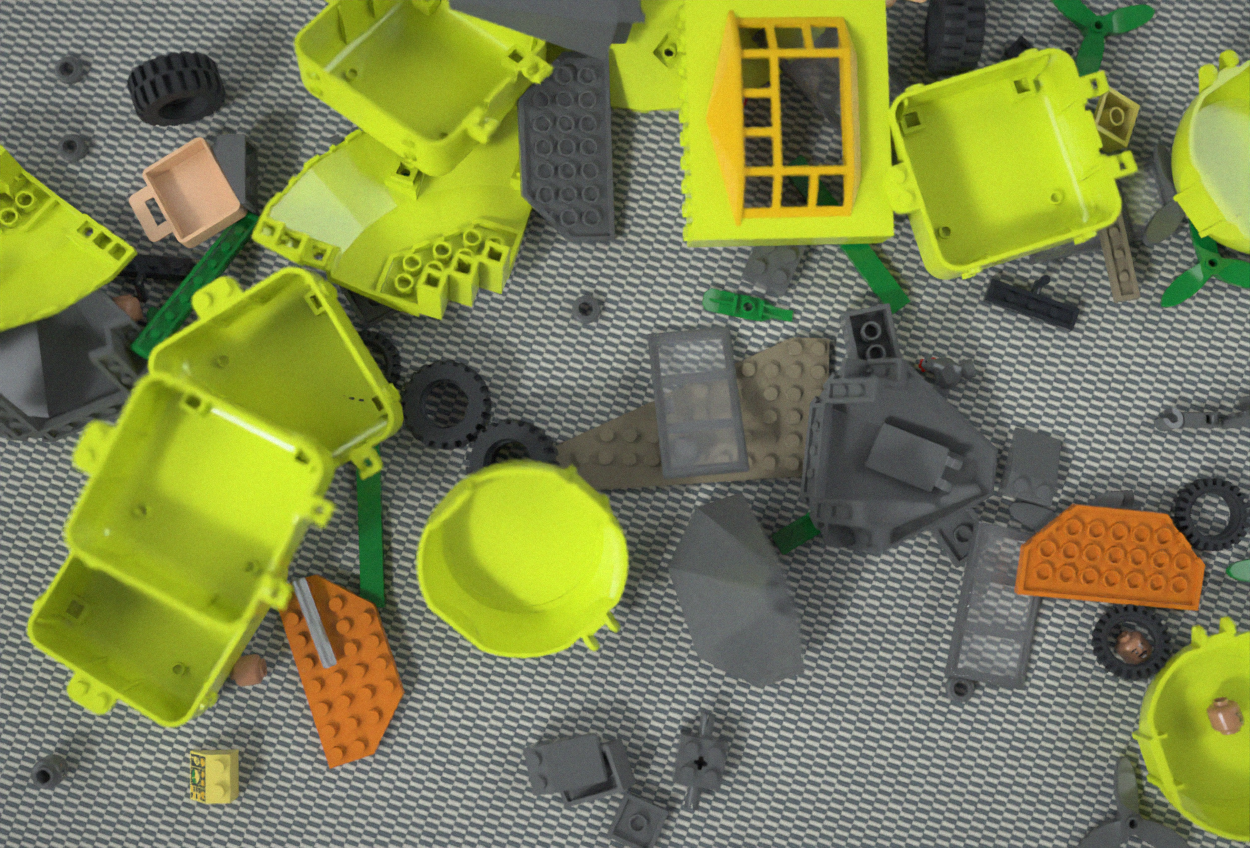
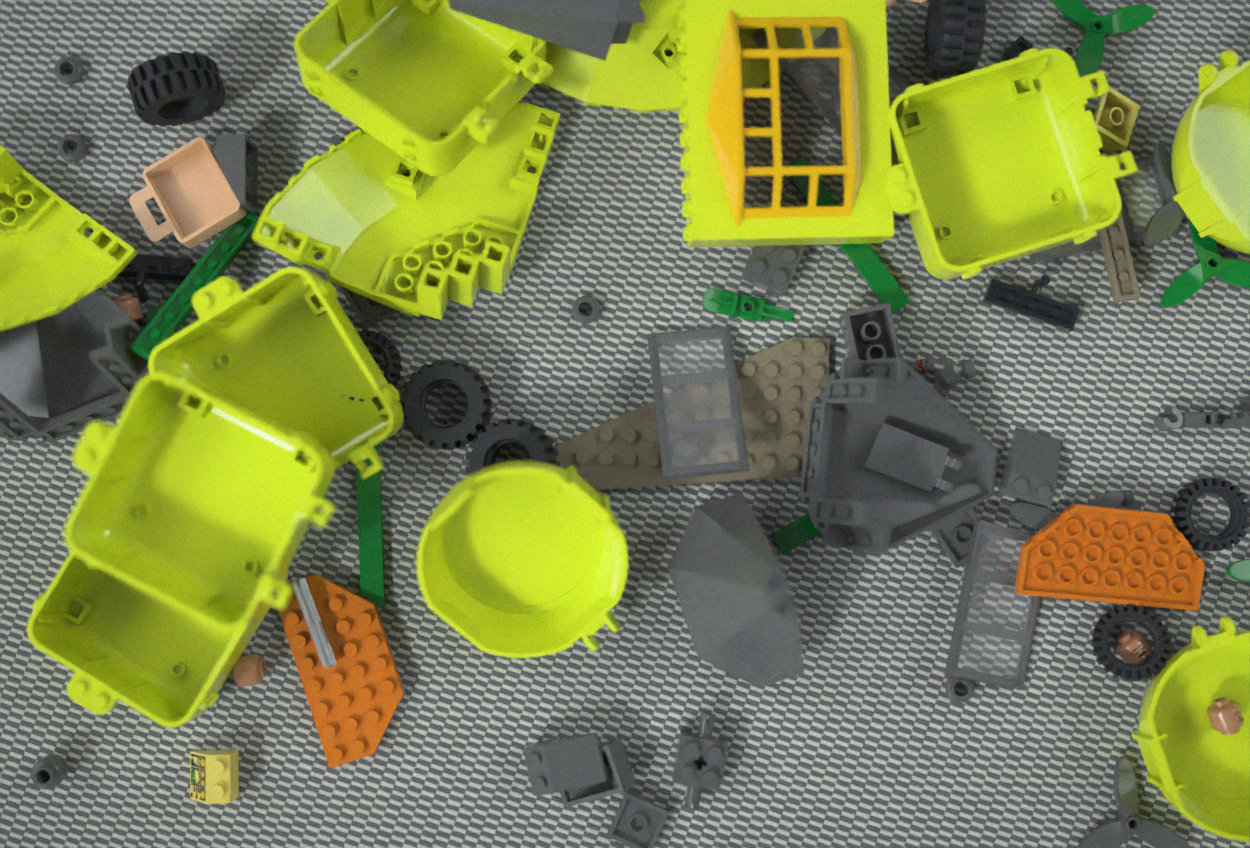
dark grey plate [517,52,615,242] -> none

